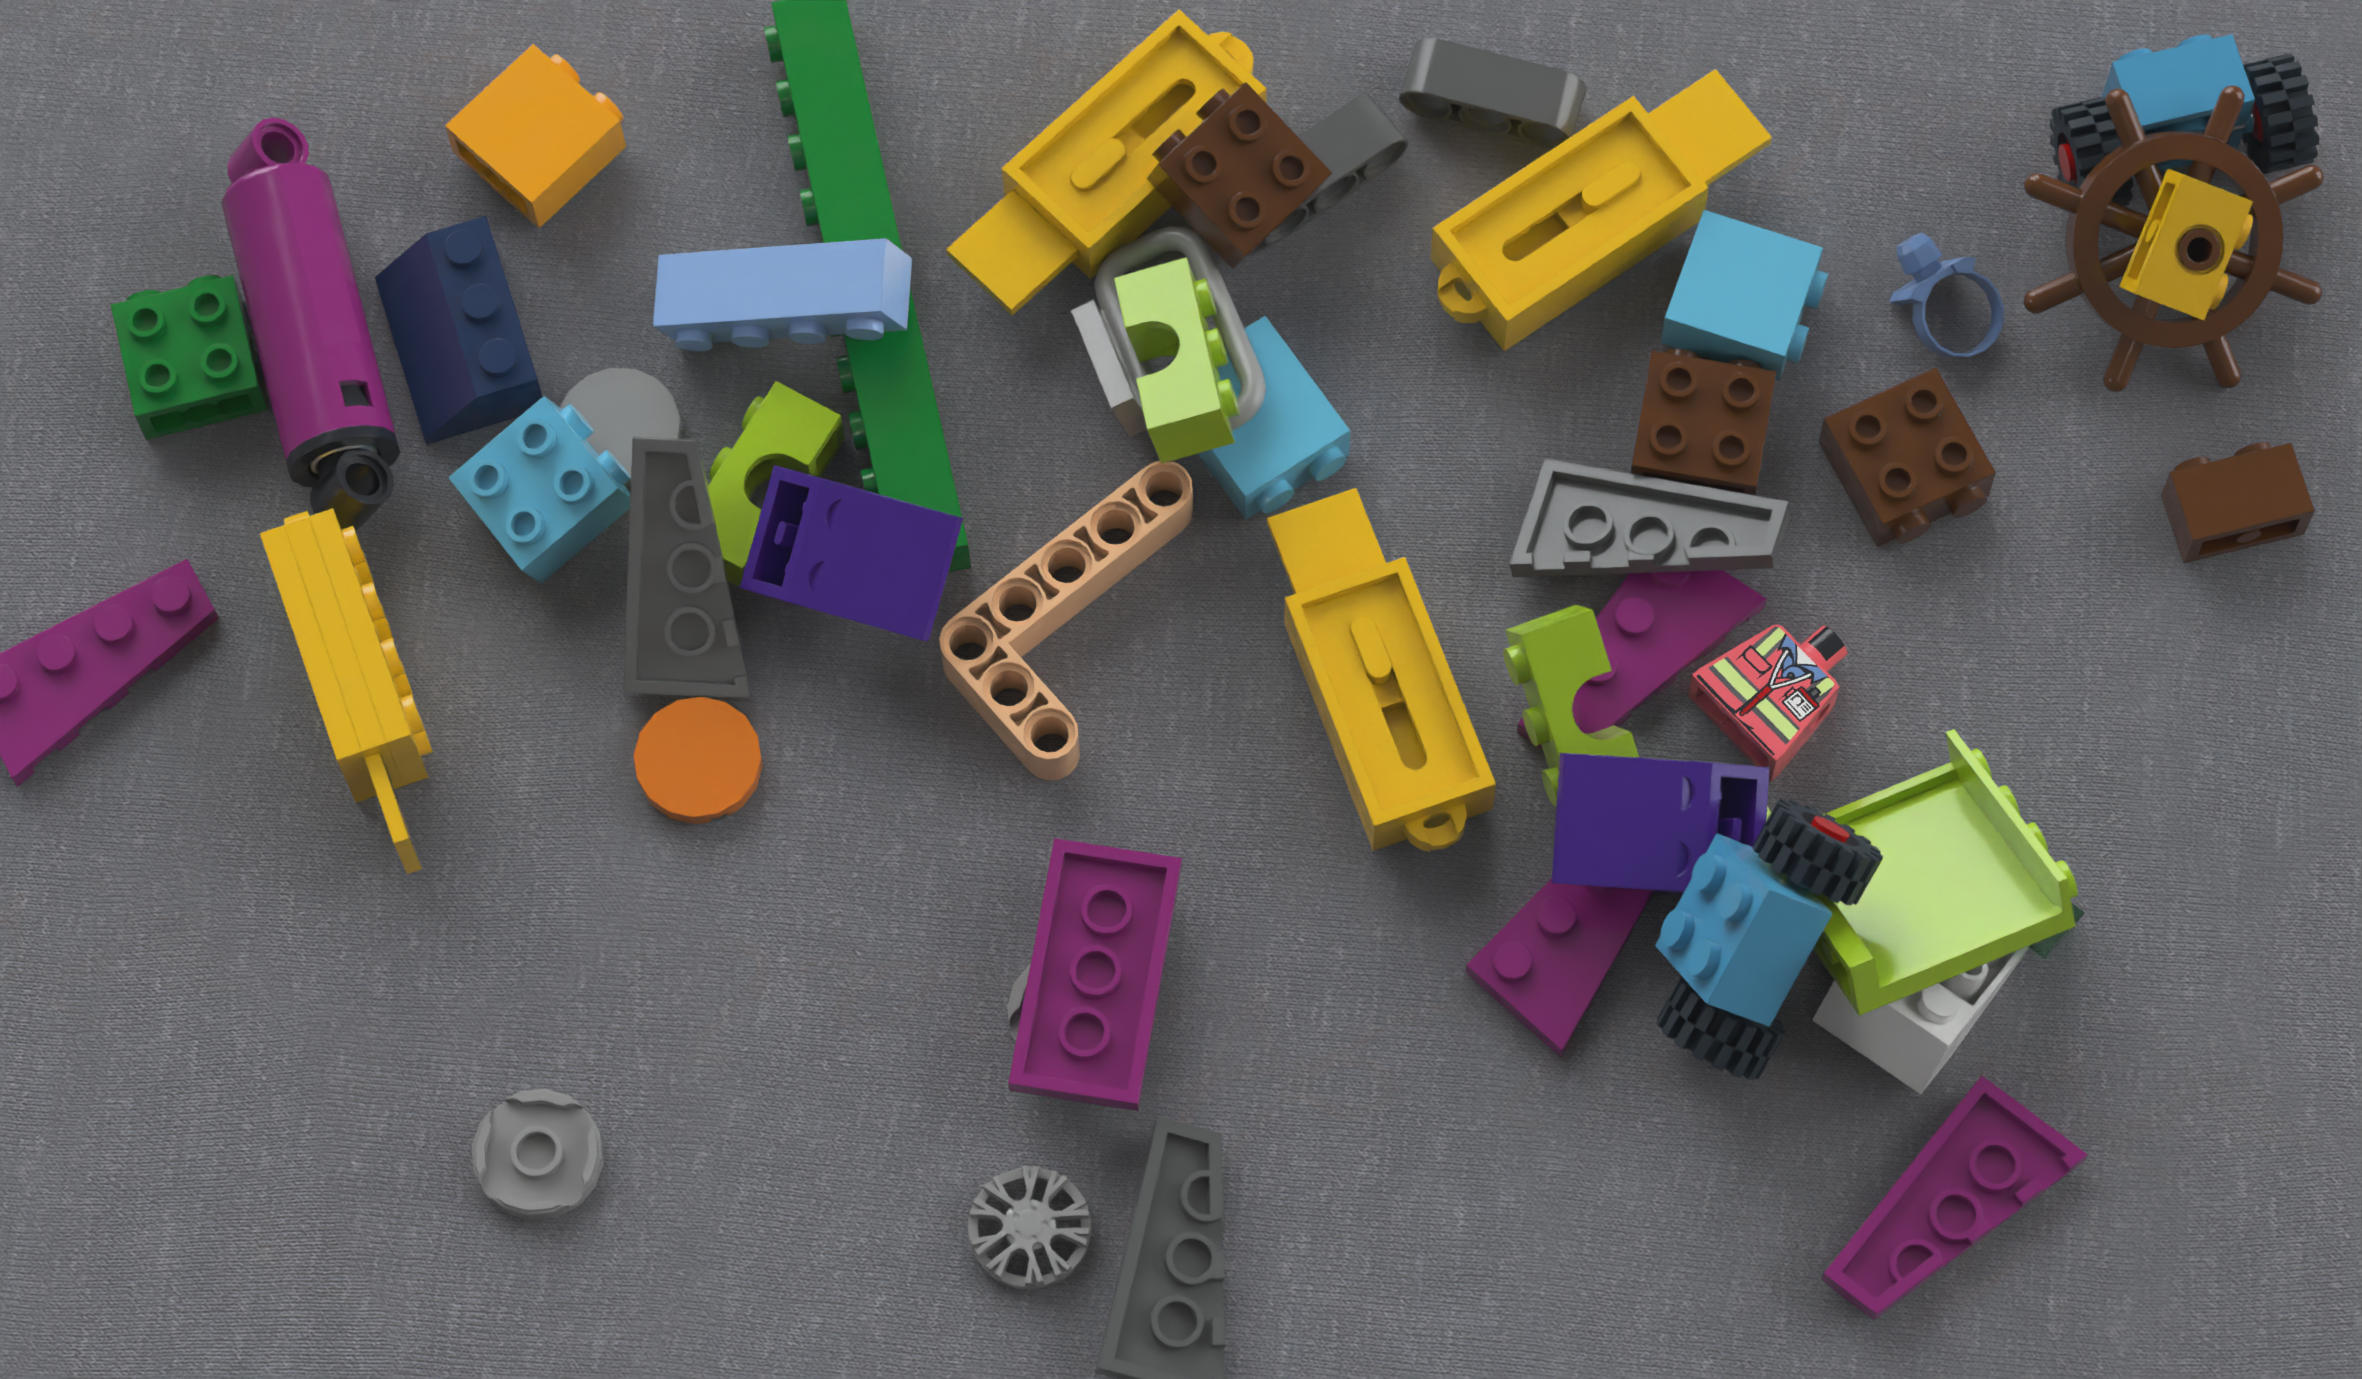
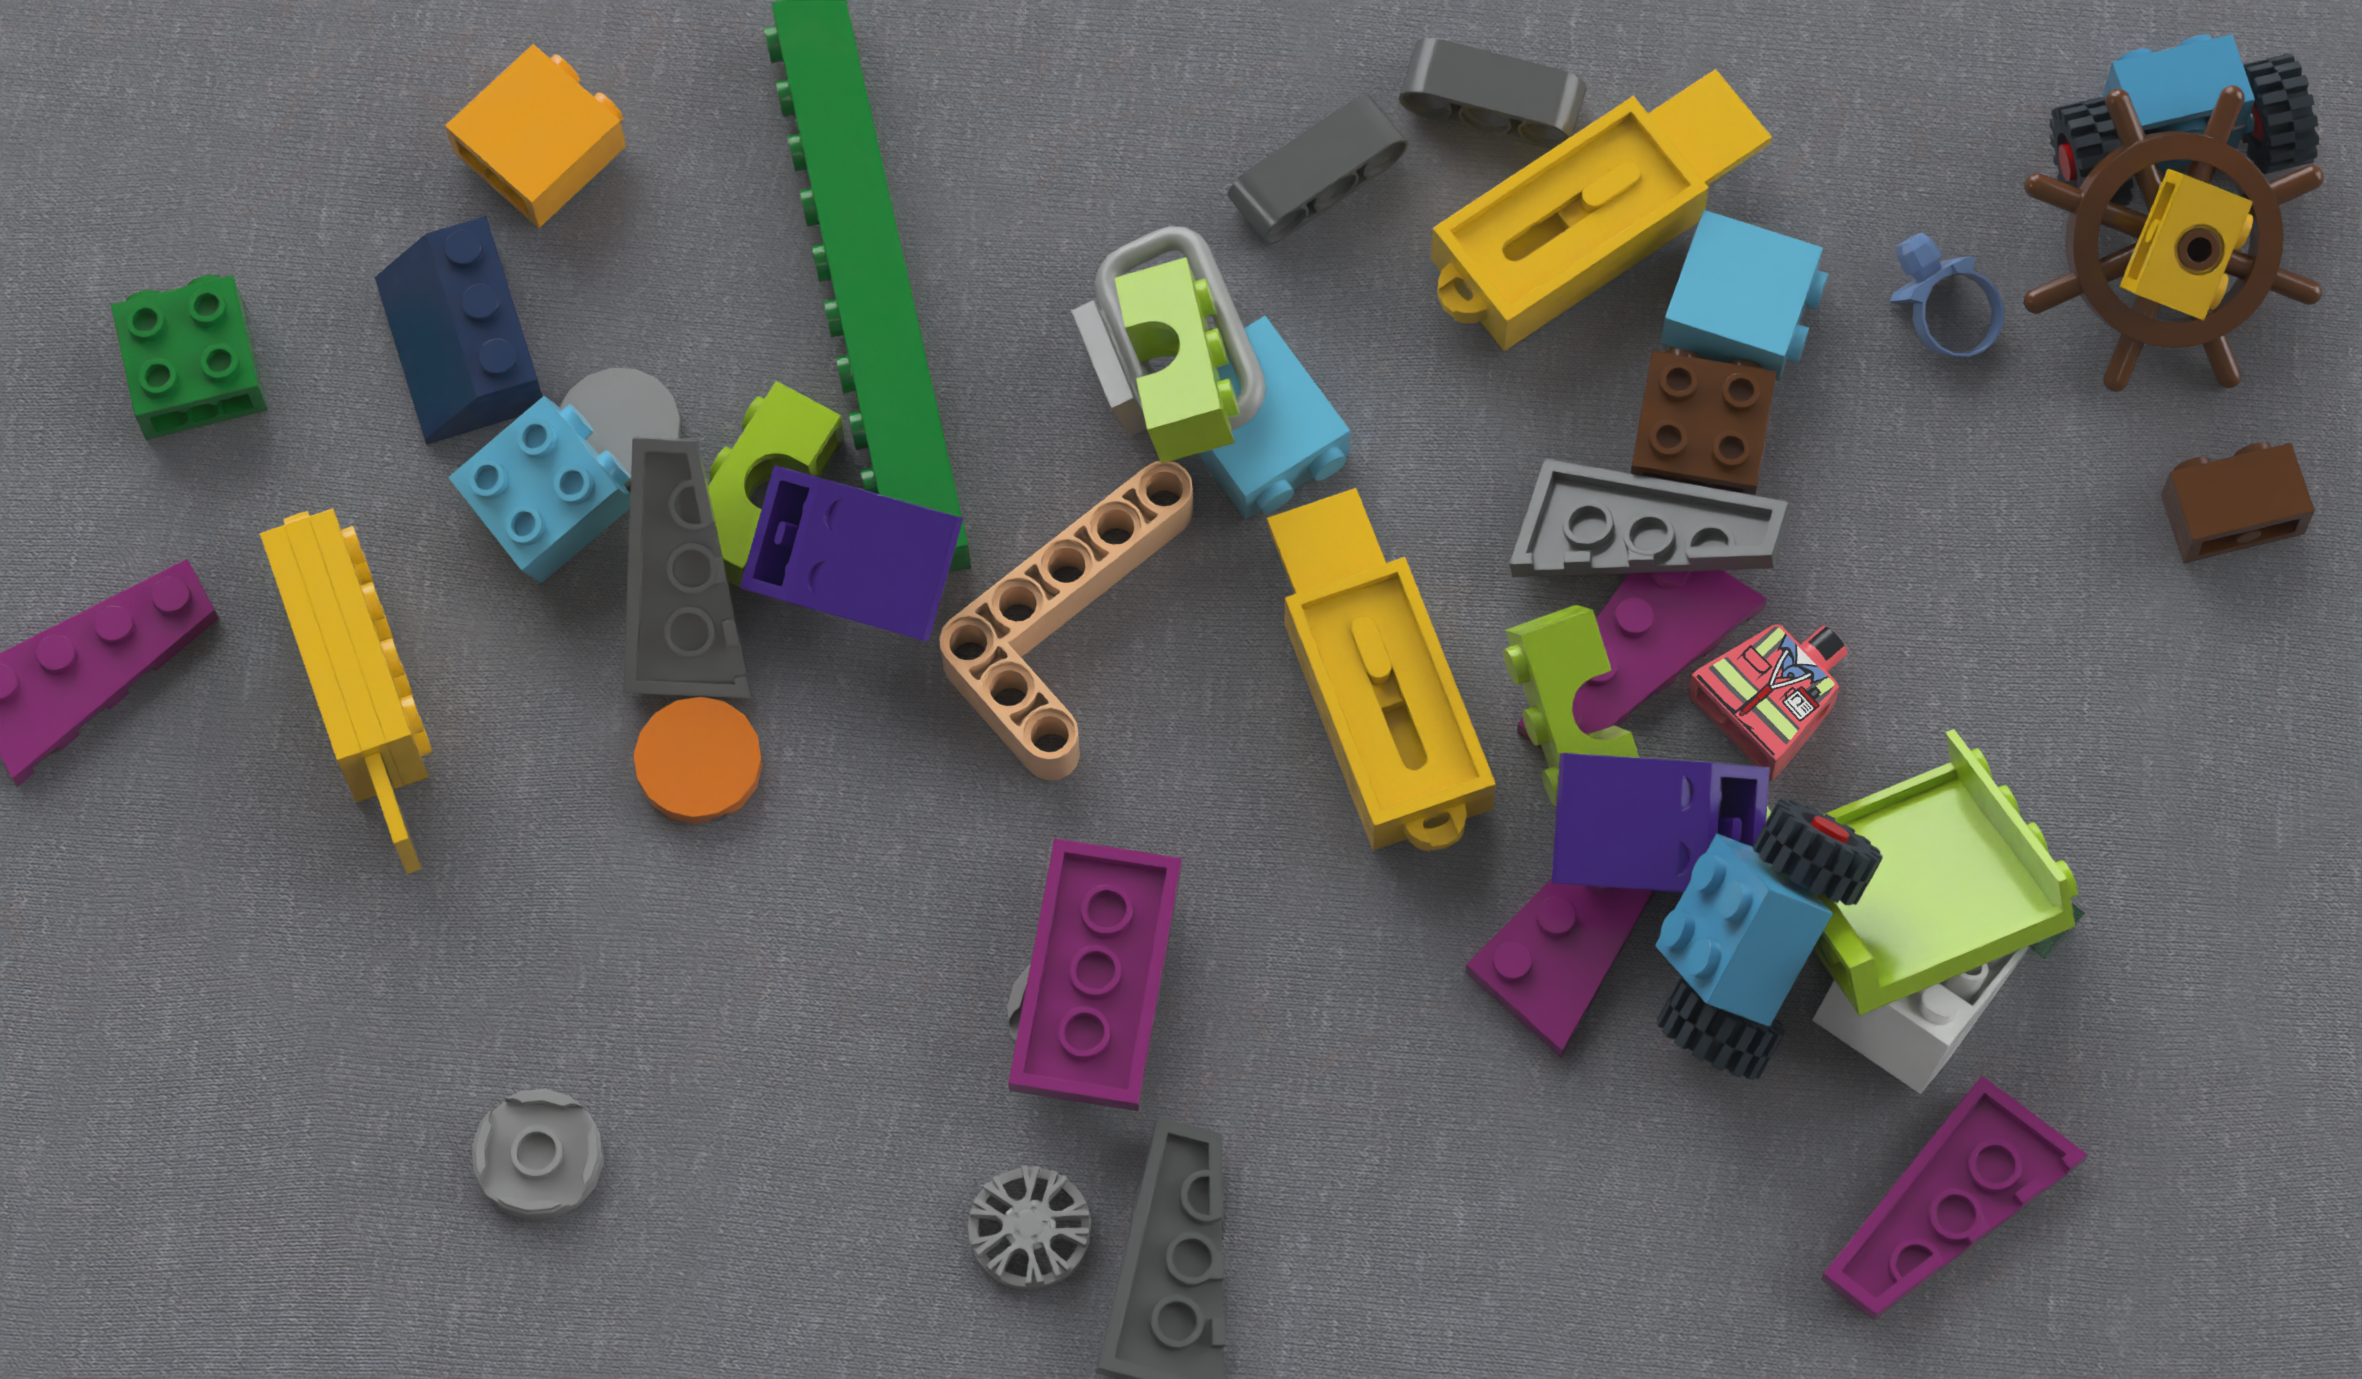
magenta piece [221,117,400,531] -> none
light blue brick [653,238,912,352] -> none
yellow piece [946,9,1266,316] -> none
reddish brown brick [1146,82,1332,269] -> none
reddish brown brick [1818,368,1996,547] -> none

